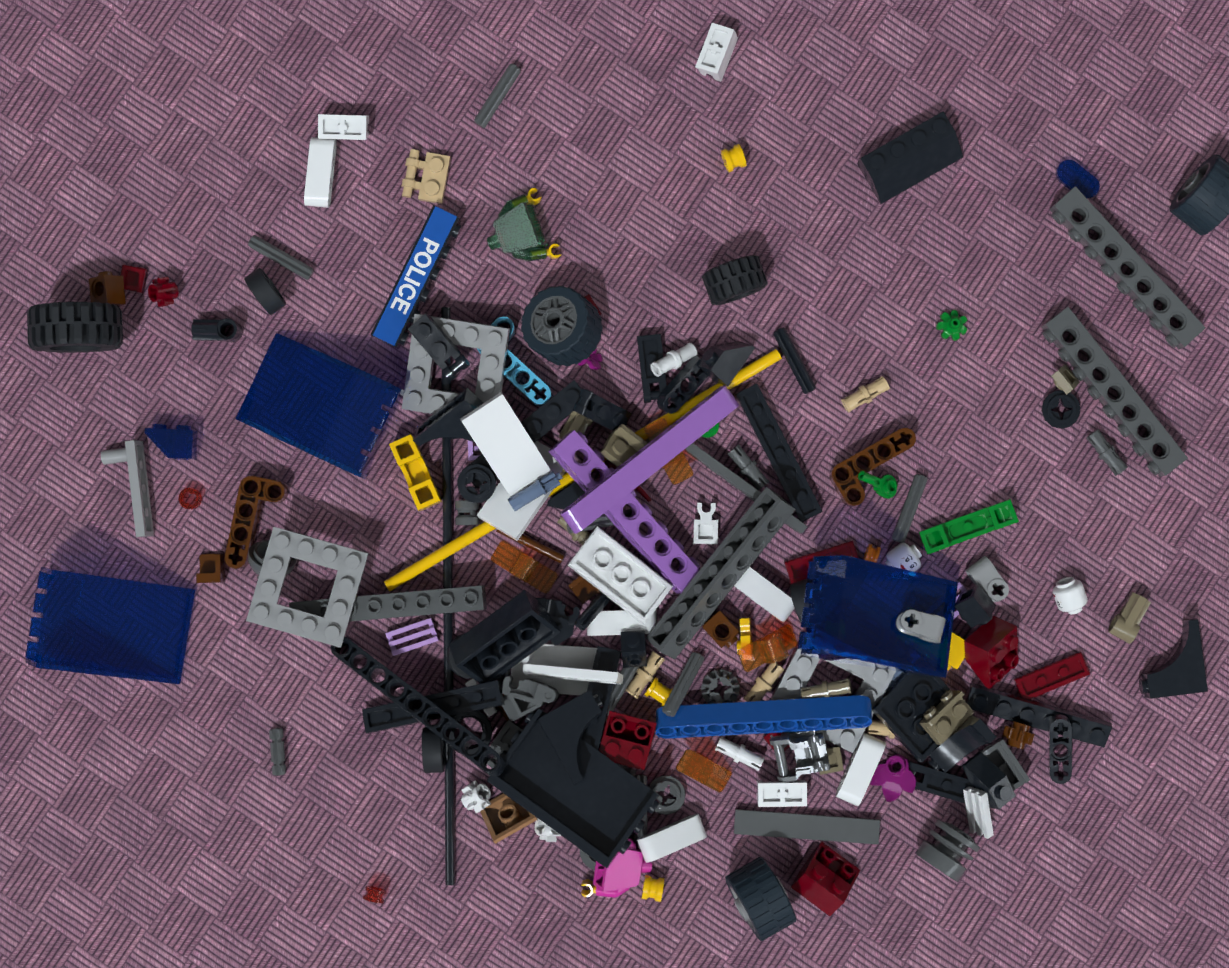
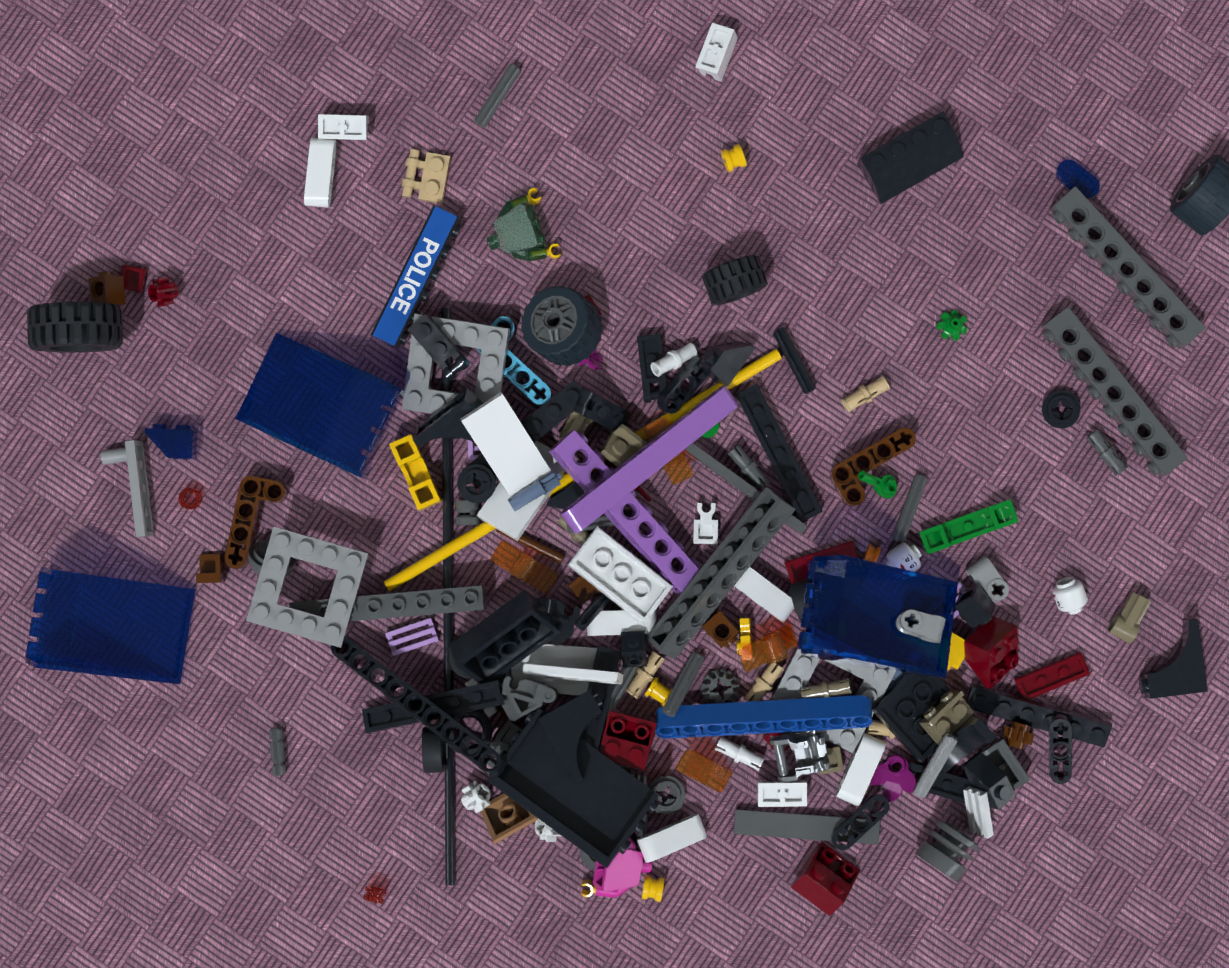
black piece [191,318,243,343] -> none
black tyre [244,268,286,315] -> none
dark grey axle [248,235,314,280] -> none
black wheel [725,857,797,941] -> none
dark tan plate [1052,364,1080,395] -> none
none -> black beam [831,794,890,850]
none -> light grey axle [914,733,957,798]

